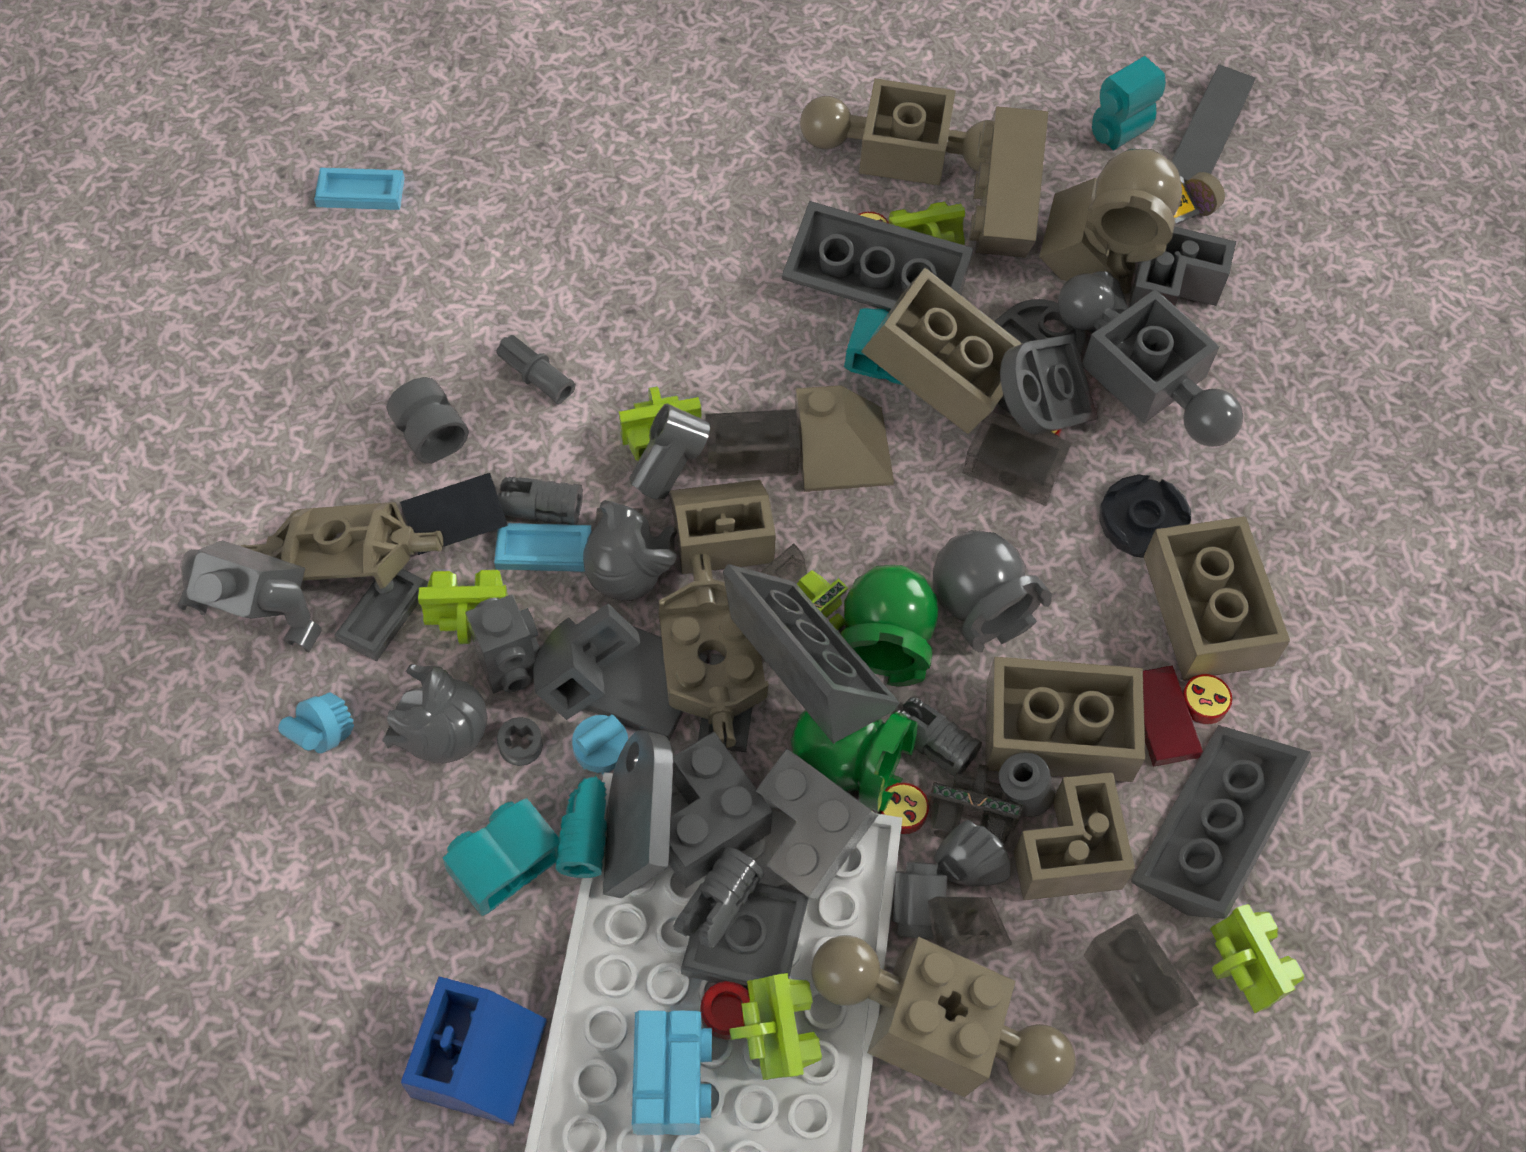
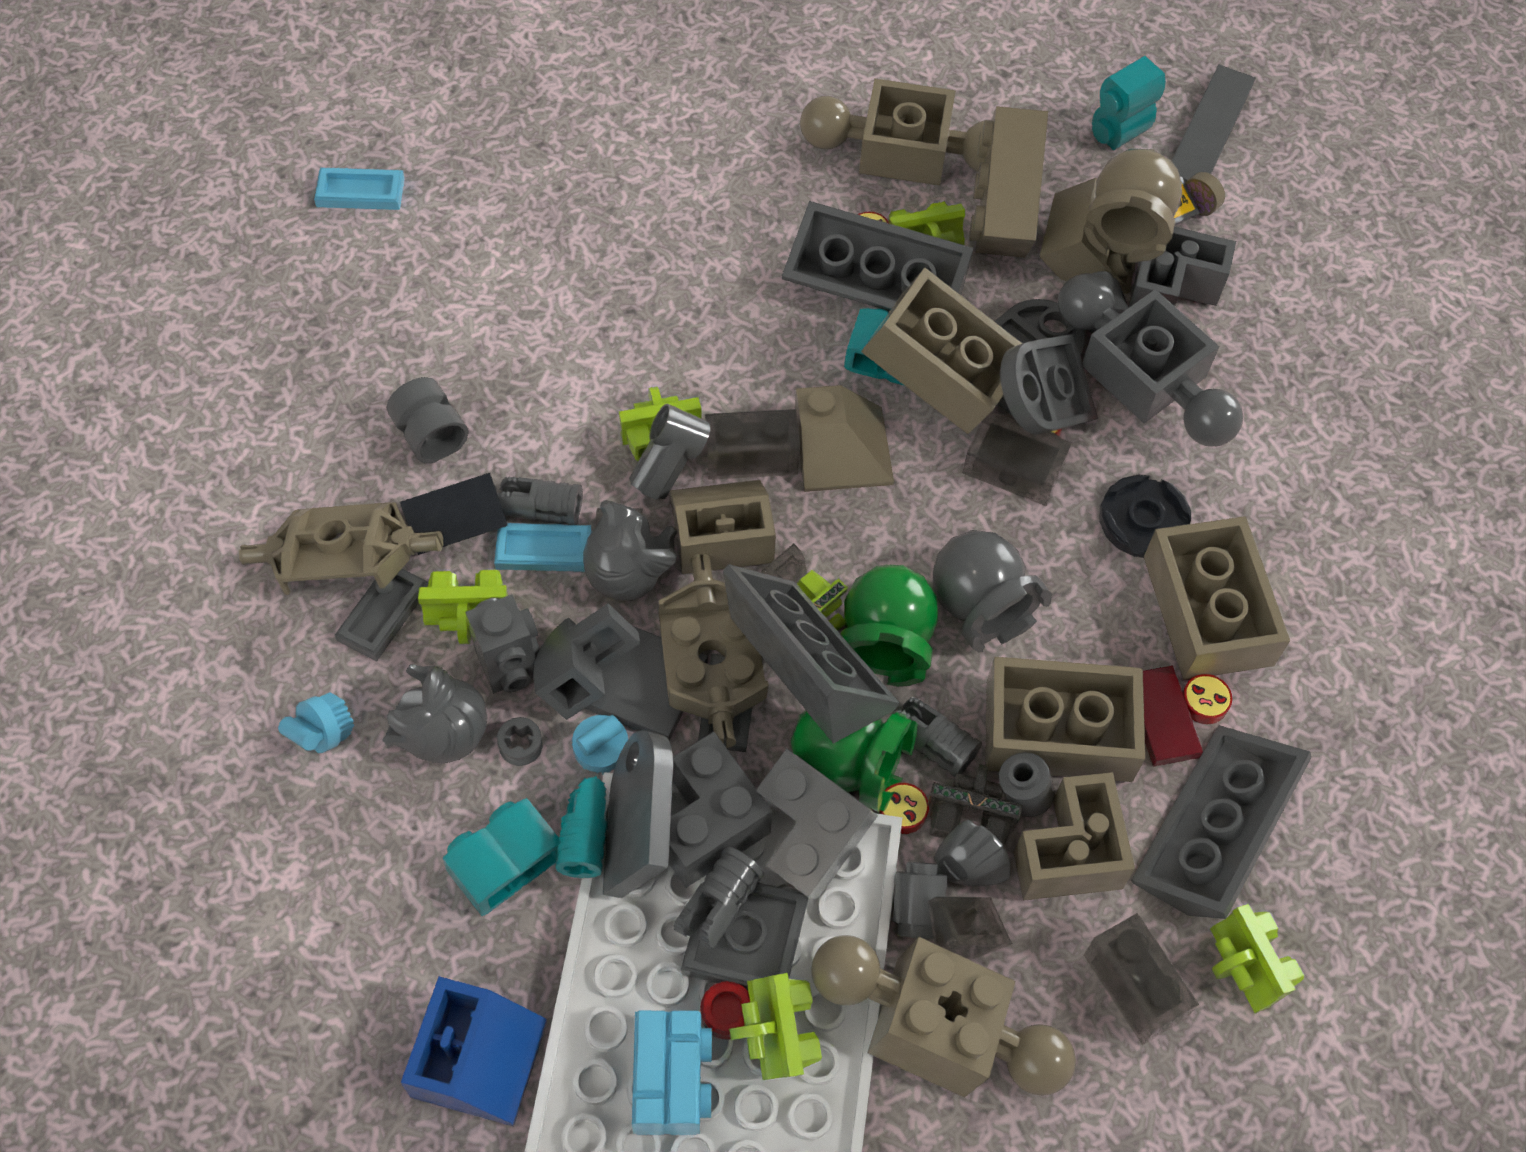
dark grey torso [177,540,322,652] -> none
dark grey axle [496,335,576,405] -> none

